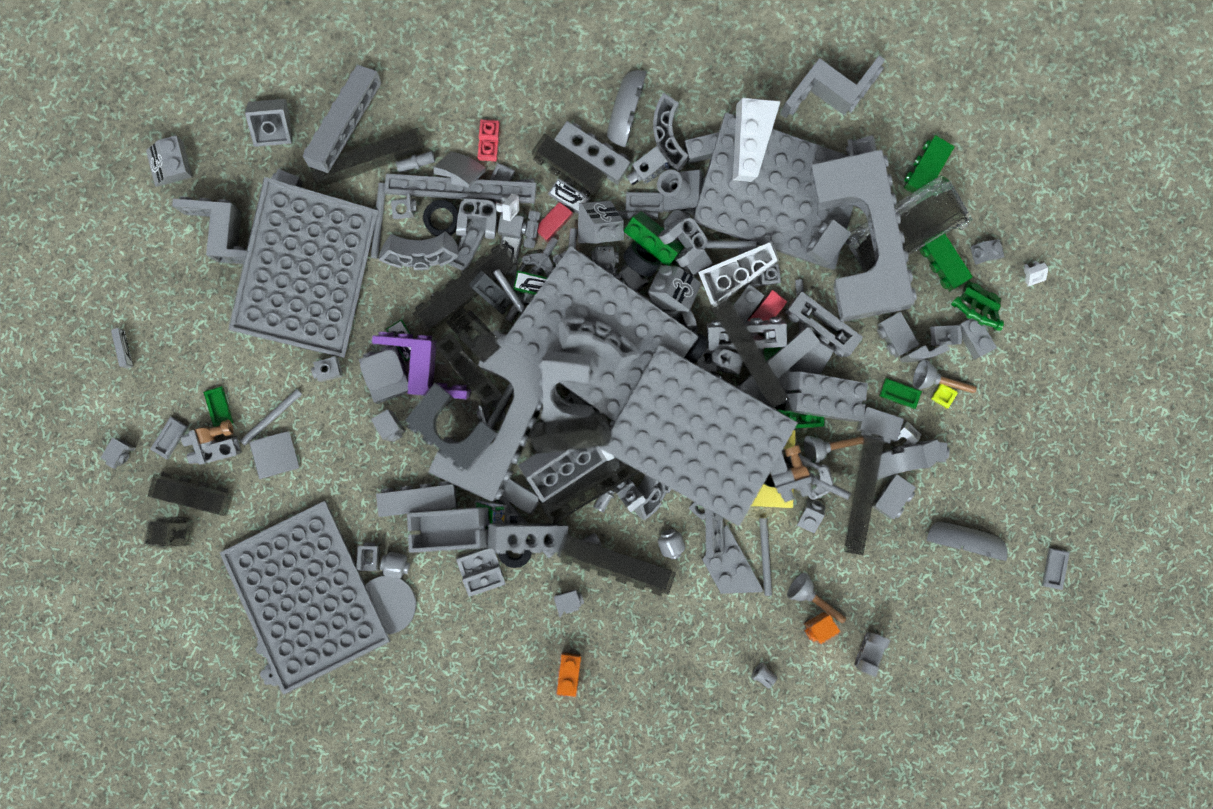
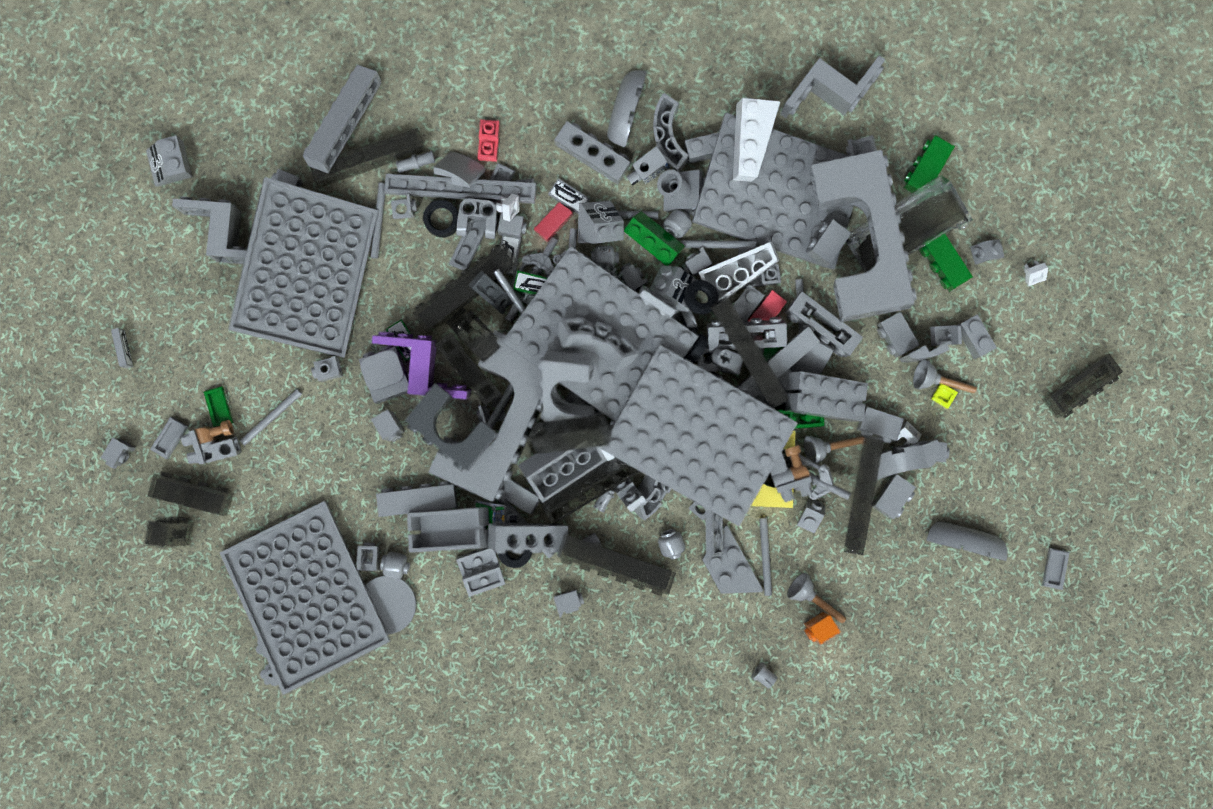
light grey slope [245,99,292,147] -> none
light grey slope [249,431,299,480] -> none
light grey brick [378,231,459,270] -> none
light grey axle [523,211,540,248] -> none
clear smoke brick [531,133,607,198] -> none
orange brick [556,652,581,697] -> none
black tyre [623,241,661,276] -> none
light grey tile [626,192,664,213] -> none
light grey piece [659,218,708,267] -> none
light grey piece [855,632,890,677] -> none
green tile [879,378,922,409] -> none
green plate [951,280,1004,331] -> none
none -> light grey plate [639,285,676,317]
none -> black tyre [684,280,719,315]
none -> clear smoke brick [1042,354,1123,418]

